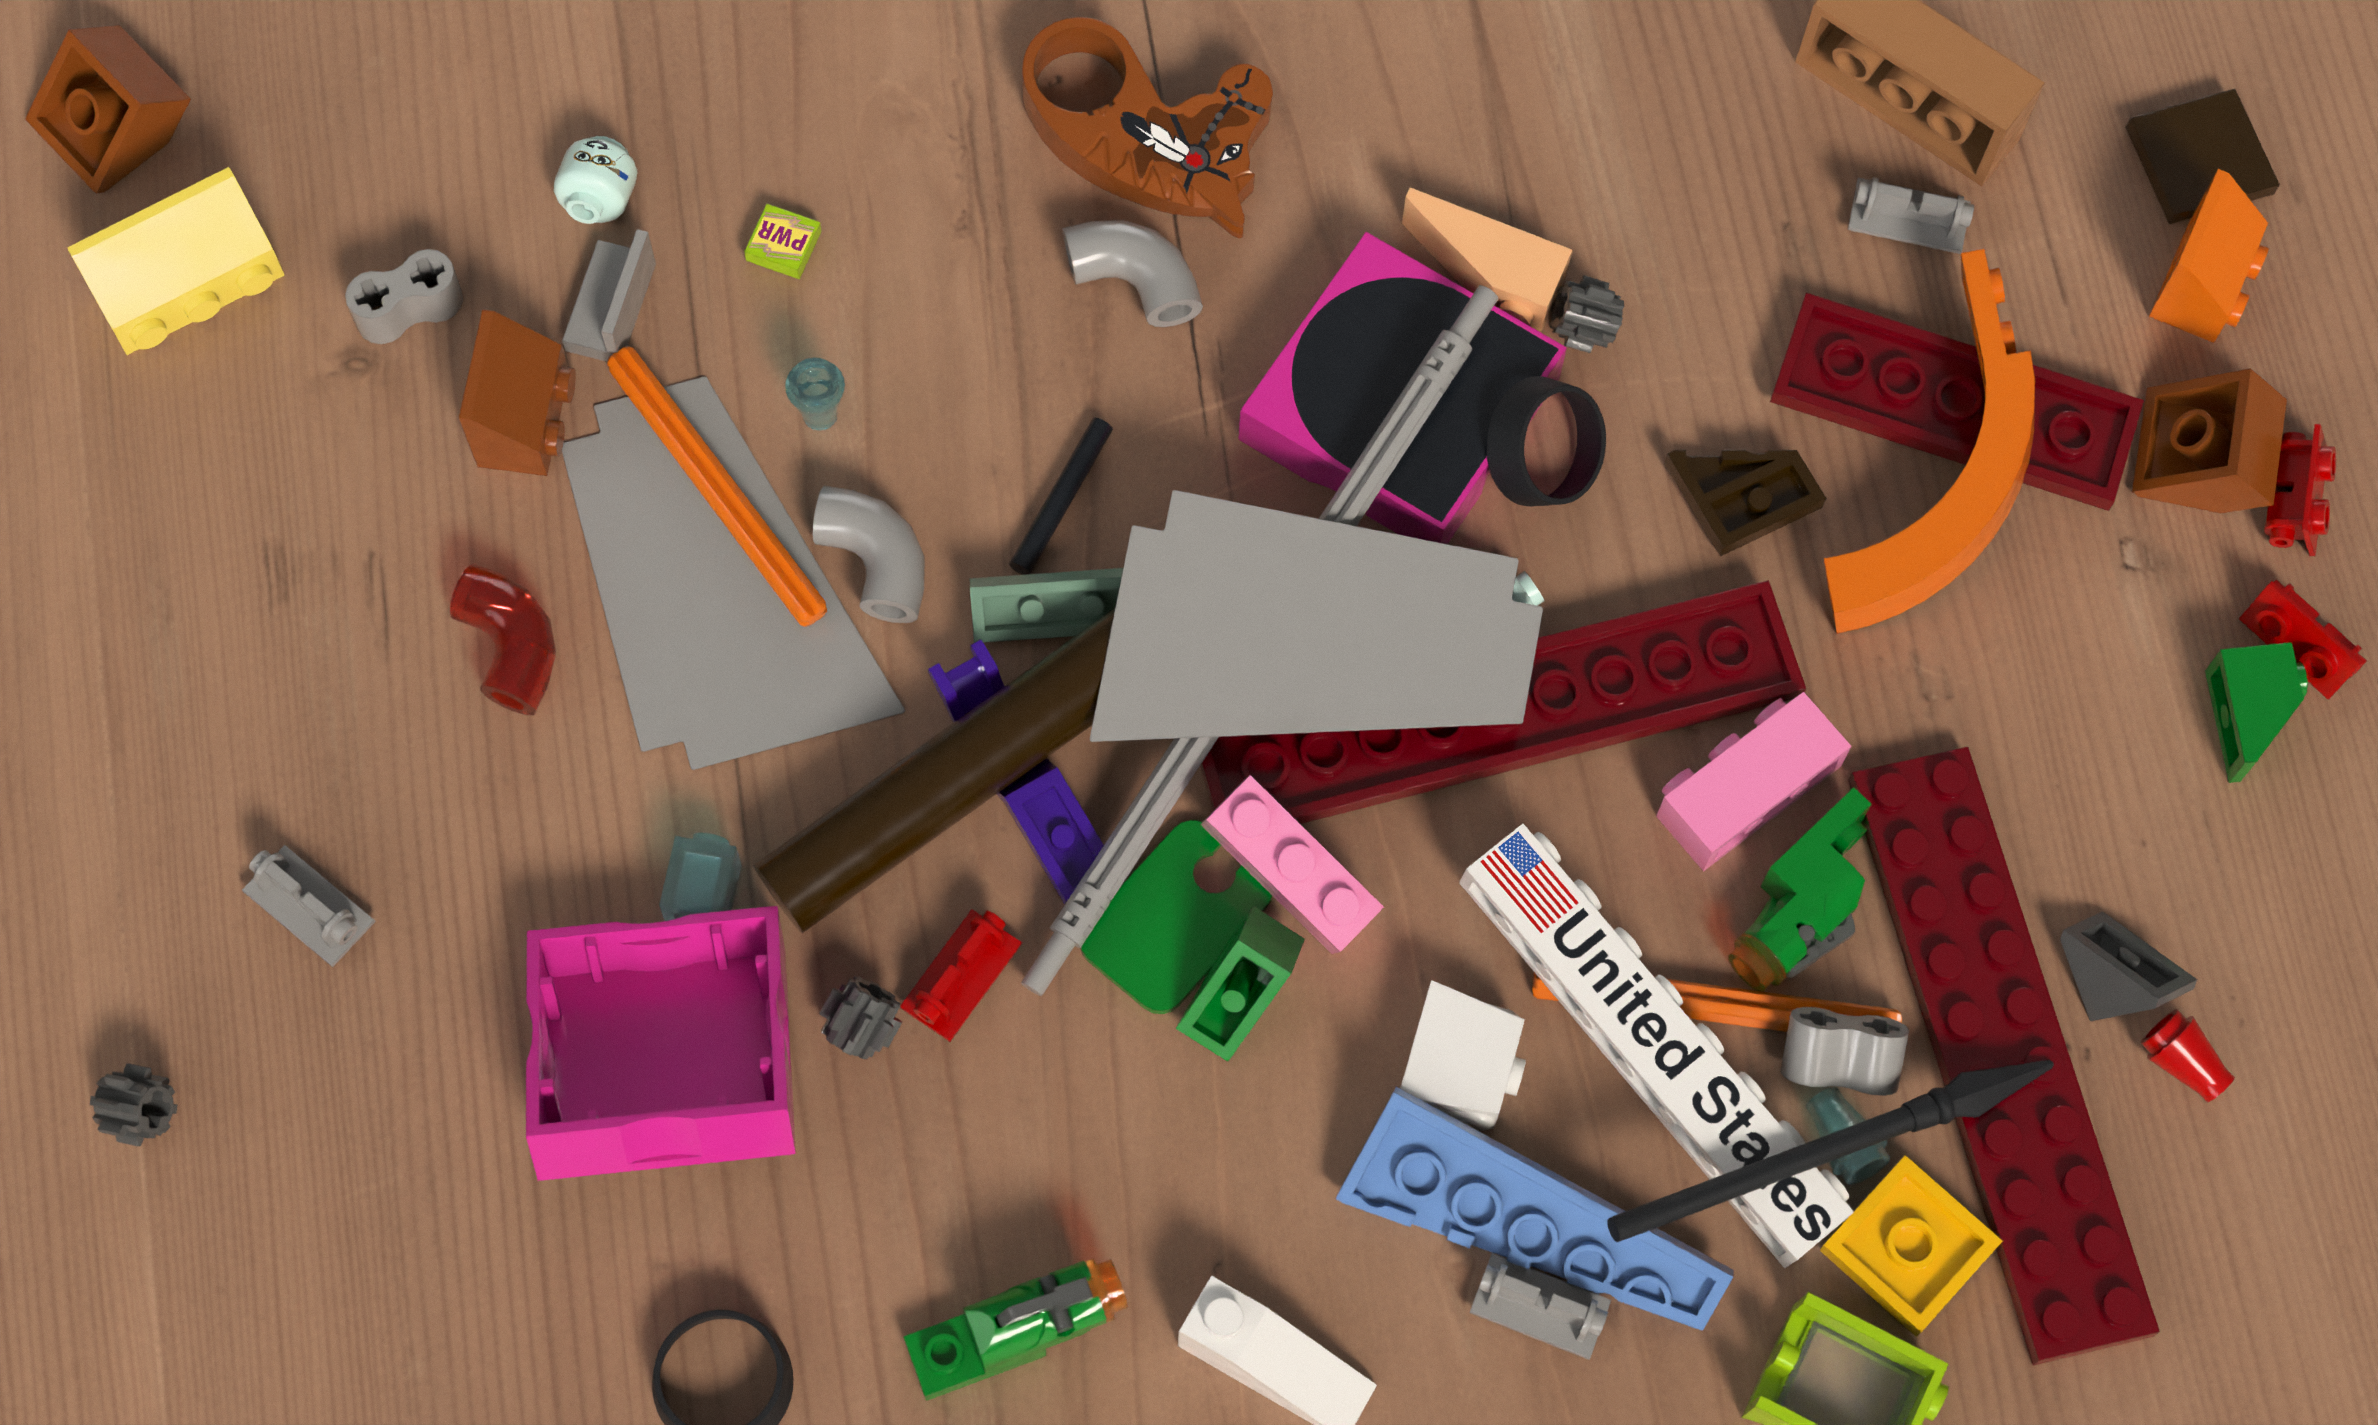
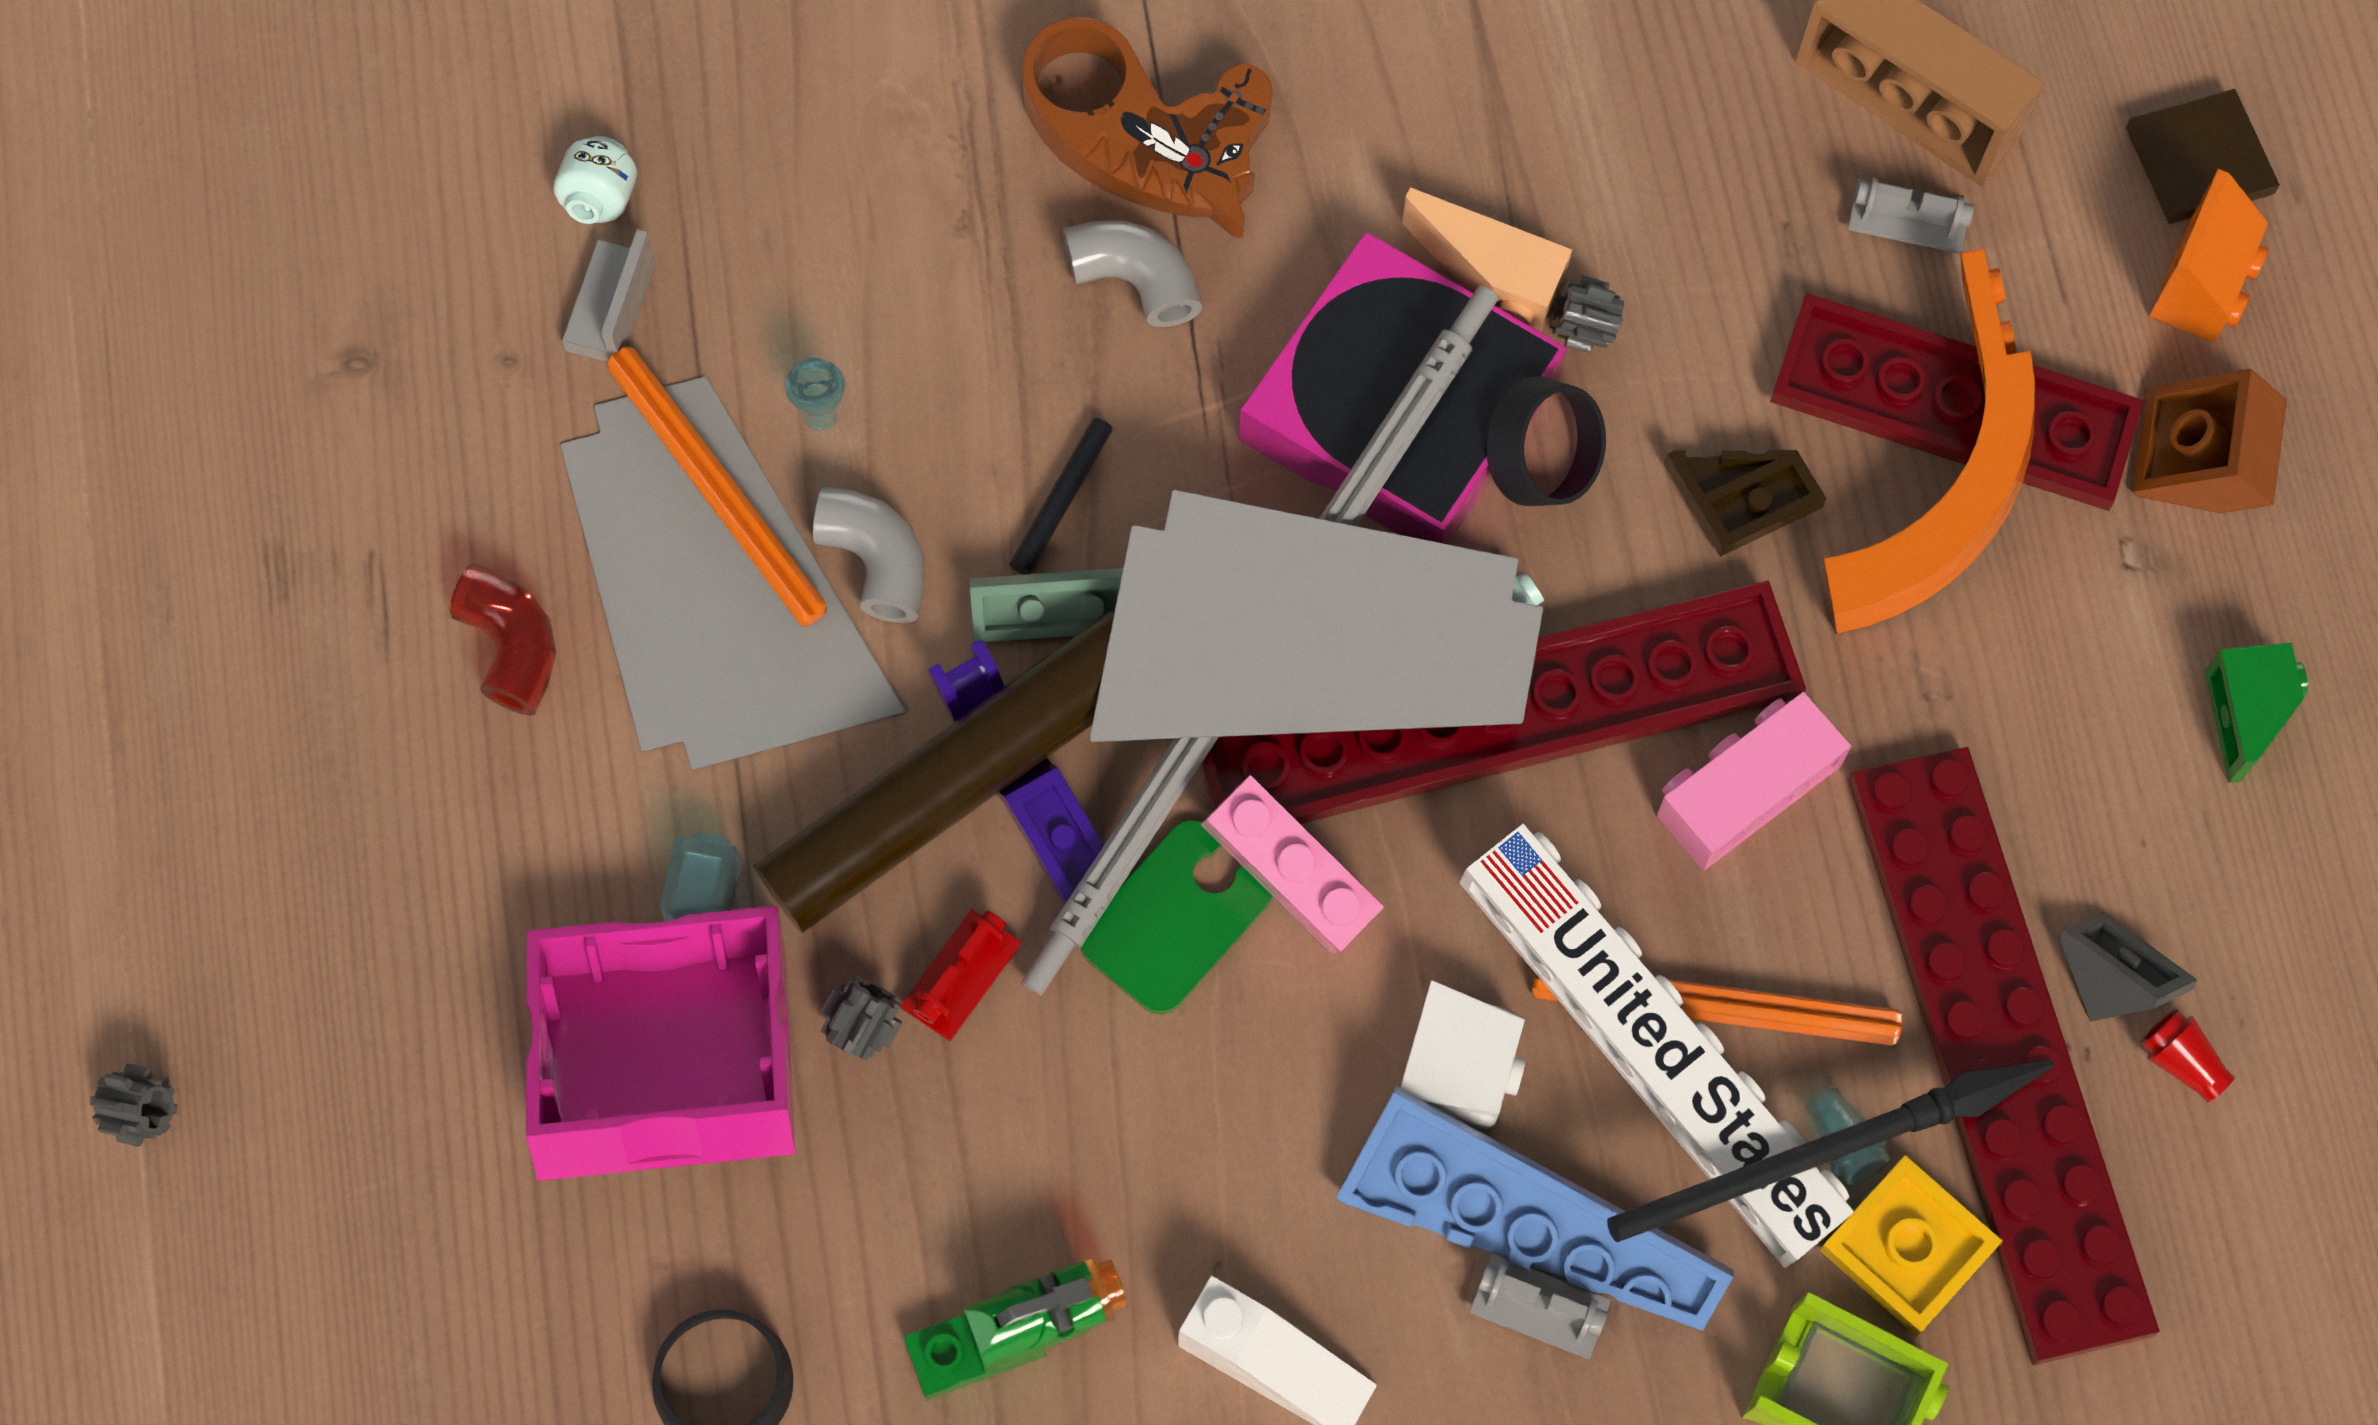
dark orange slope [25,25,191,194] -> none
light yellow slope [67,167,284,355] -> none
light grey hinge [242,845,375,967] -> none
light grey axle [345,249,463,344] -> none
dark orange slope [459,309,576,476] -> none
tile [744,204,822,280] -> none
green slope [1176,906,1305,1062] -> none
green plate [1728,787,1871,992] -> none
light grey axle [1780,1007,1909,1096] -> none
red hinge [2239,580,2367,700] -> none
red hinge [2264,424,2336,556] -> none

